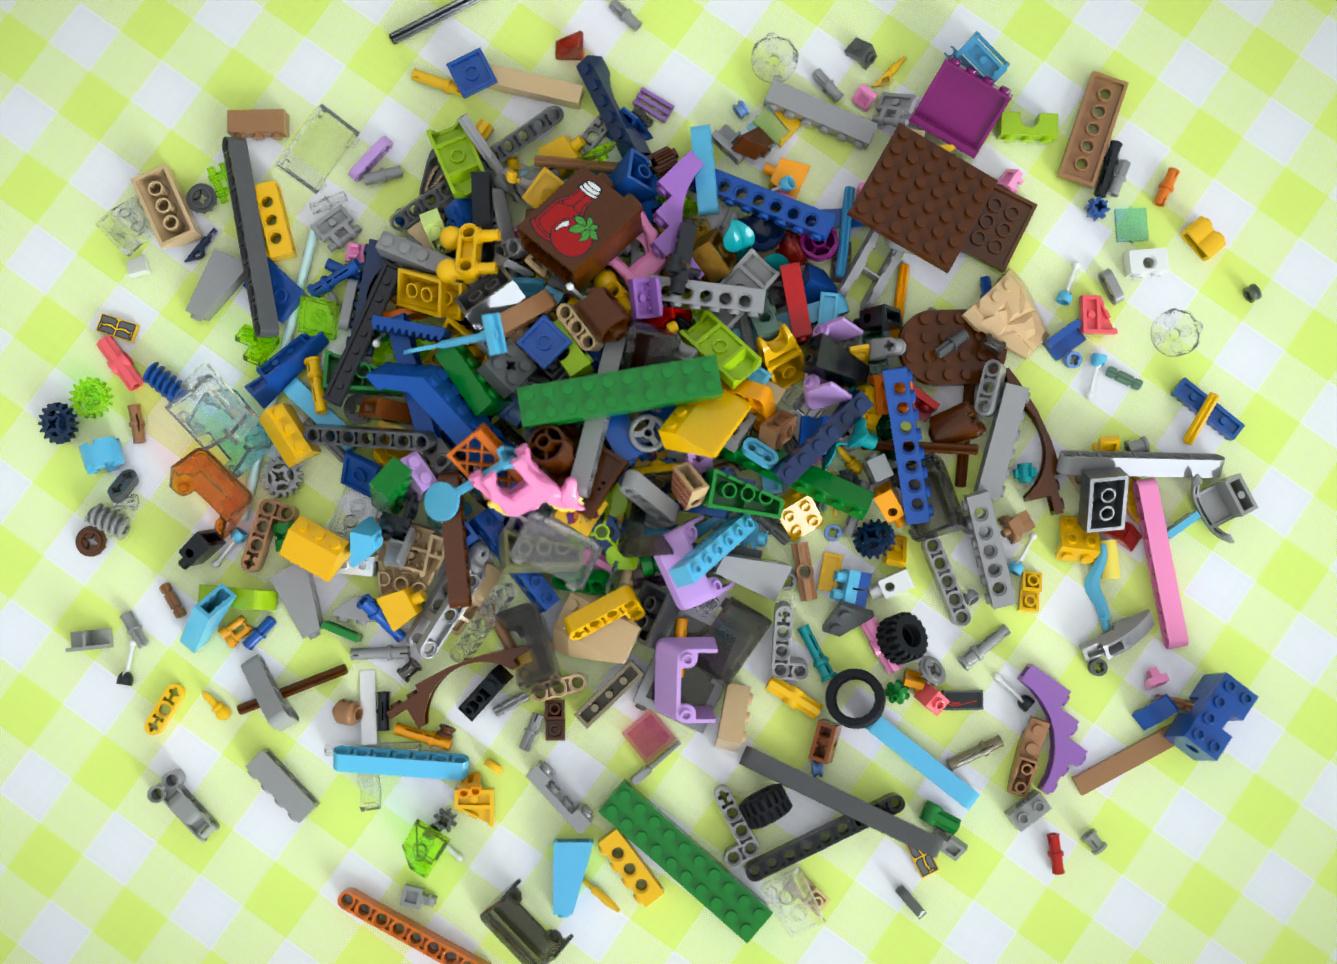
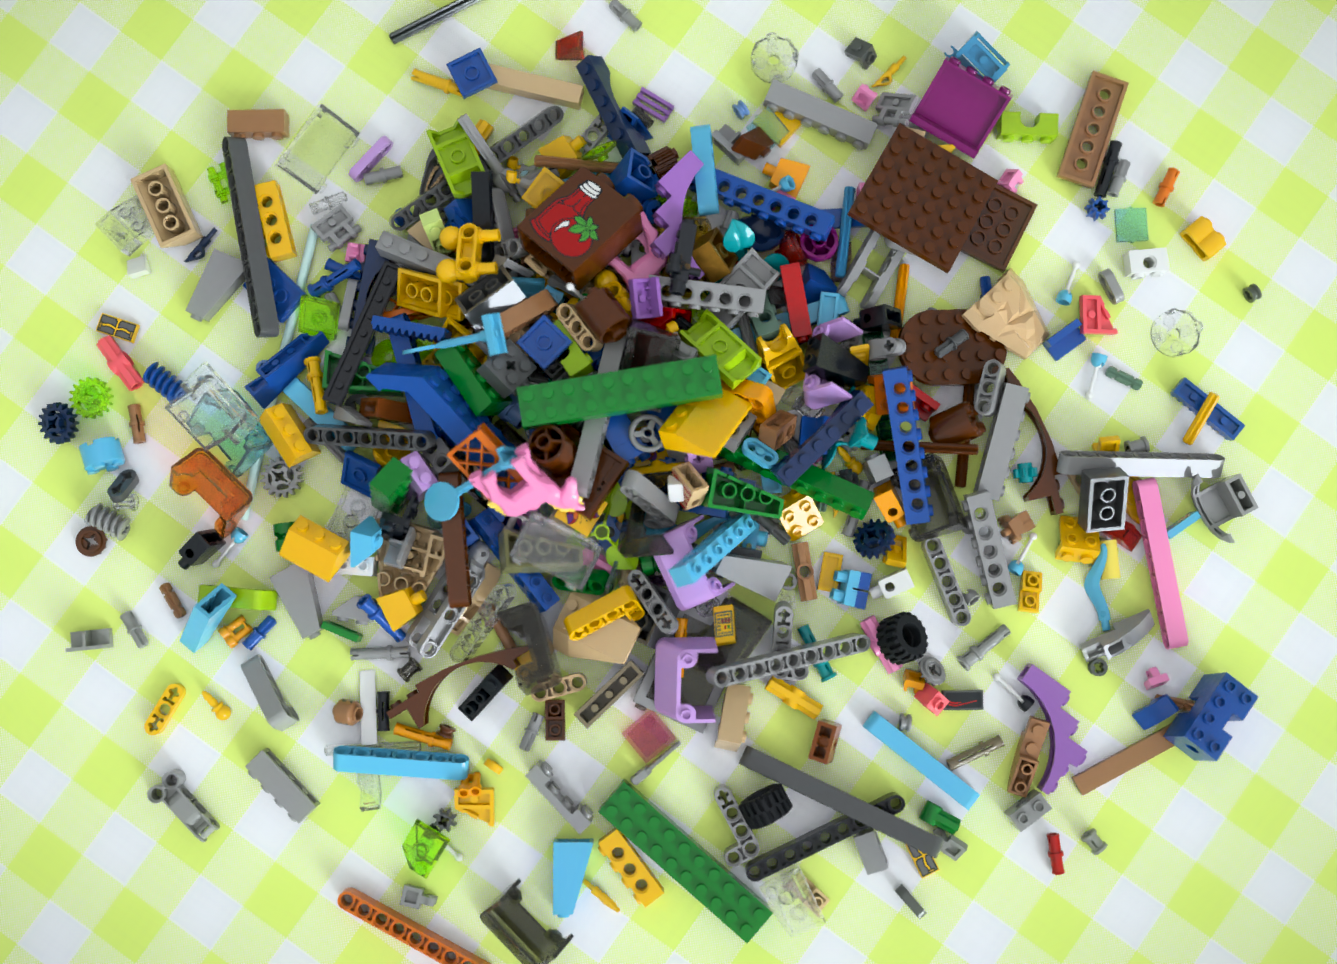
hinge [116,639,136,686] -> none
dark grey gear [186,183,218,214] -> none
clear neon green plate [235,324,280,367] -> none
reddish brown axle [237,664,348,715] -> none
medium nougat beam [241,499,300,572] -> none
hinge [372,331,390,348] -> none
light grey axle [493,691,530,716] -> none
medium blue bush [811,760,823,777] -> none
dark grey wing [822,600,874,637] -> none
medium blue bush [824,524,842,542] -> none
black tyre [825,669,886,729] -> none
green plant [885,680,910,704] -> none
clear smoke bush [980,333,1006,357] -> none
medium blue bush [1062,351,1083,368] -> none
none -> light grey slope [333,405,373,427]
none -> light grey beam [627,570,679,634]
none -> white slope [667,475,684,502]
none -> light grey beam [706,633,871,687]
none -> yellow tile [713,604,736,646]
none -> light grey hinge [853,828,889,875]
none -> light grey bush [899,713,912,732]

